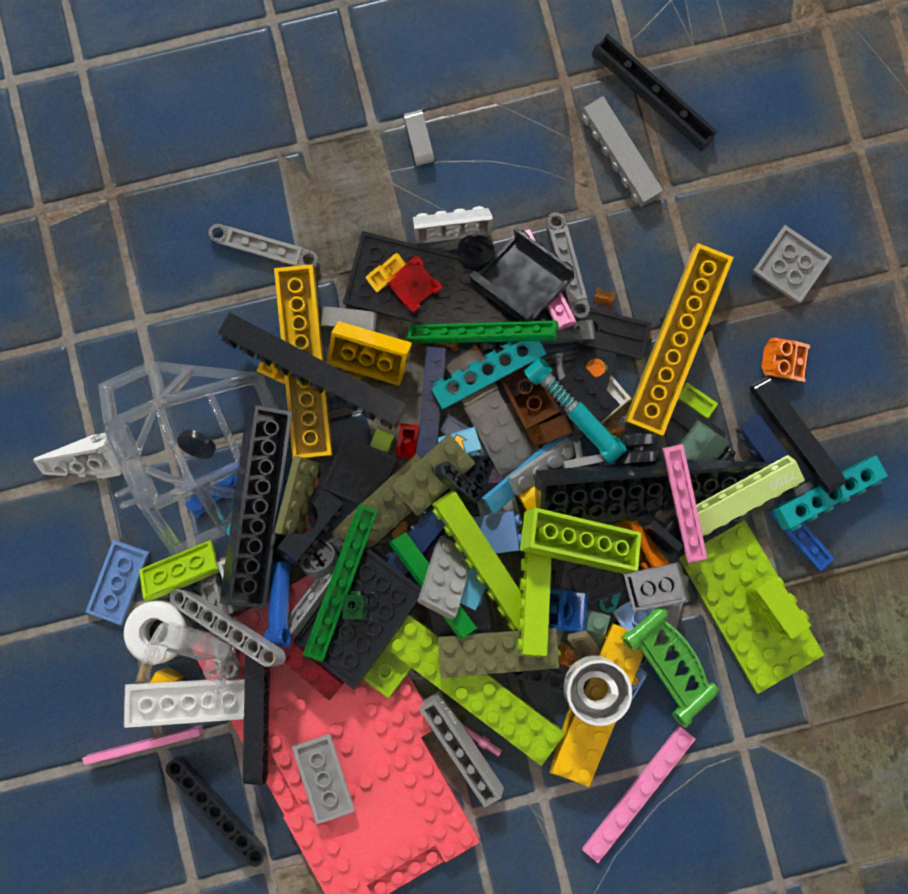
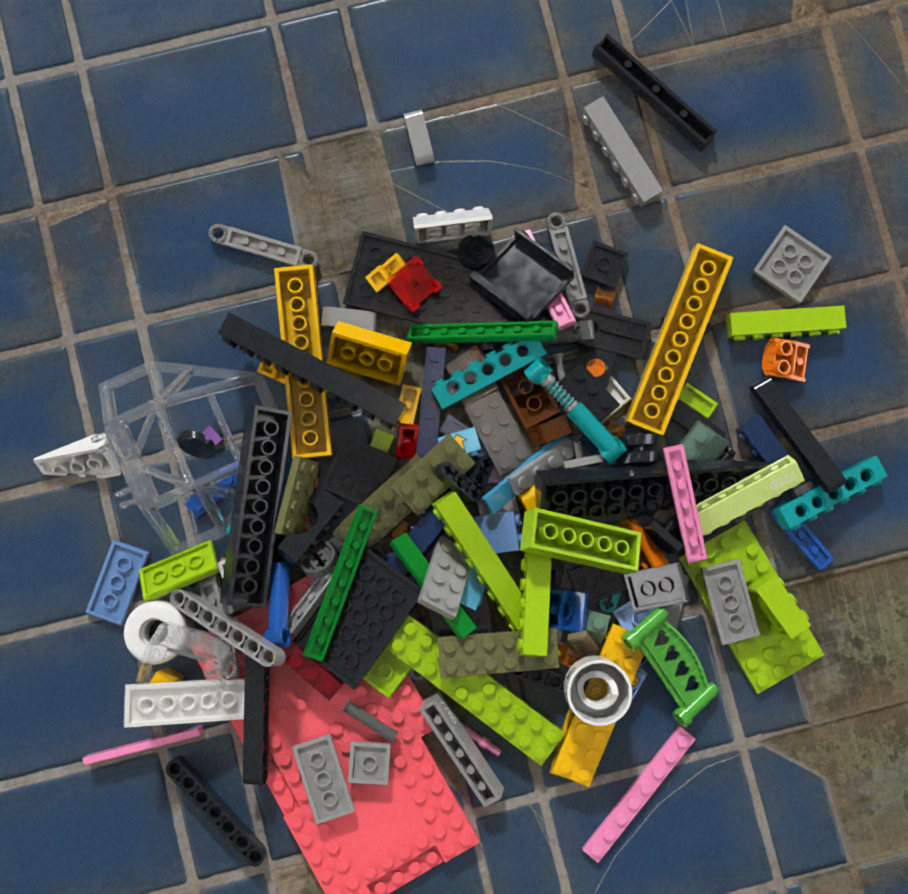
dark green brick [342,591,368,621] -> none
none -> medium lavender tile [202,426,223,446]
none -> dark grey pin [341,698,398,743]
none -> light grey plate [348,740,391,785]
none -> yellow plate [399,384,422,424]
none -> black plate [581,240,629,290]
none -> light grey plate [700,559,760,645]
none -> lime brick [726,306,847,341]

